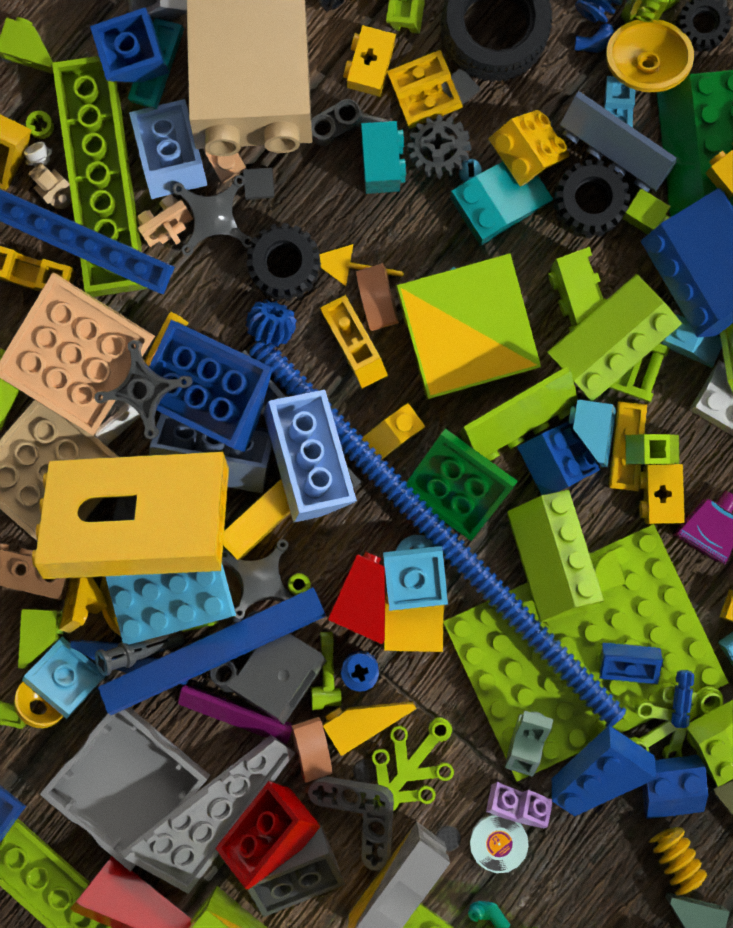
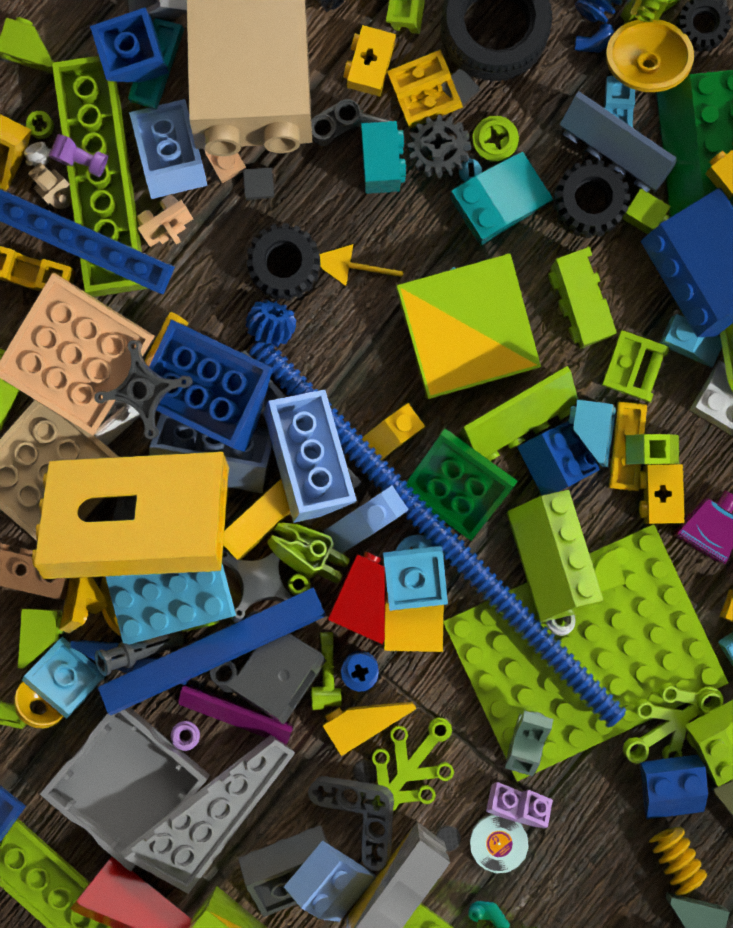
dark grey piece [172,174,253,256] -> none
red slope [215,781,321,890] -> none
nougat slope [292,717,333,783] -> none
yellow slope [320,295,388,389] -> none
nougat slope [356,263,399,331] -> none
yellow bracket [488,110,570,186] -> none
lime slope [547,274,682,401] -> none
blue wedge [552,725,657,816] -> none
blue slope [599,643,663,684] -> none
blue axle [671,670,694,728] -> none
none -> medium lavender leg [49,134,108,177]
none -> lavender plate [171,721,200,751]
none -> lime hinge [267,523,350,583]
none -> light blue slope [284,840,377,922]
none -> light blue slope [324,486,408,553]
none -> lime gear [473,116,519,162]
none -> white plate [546,615,576,636]

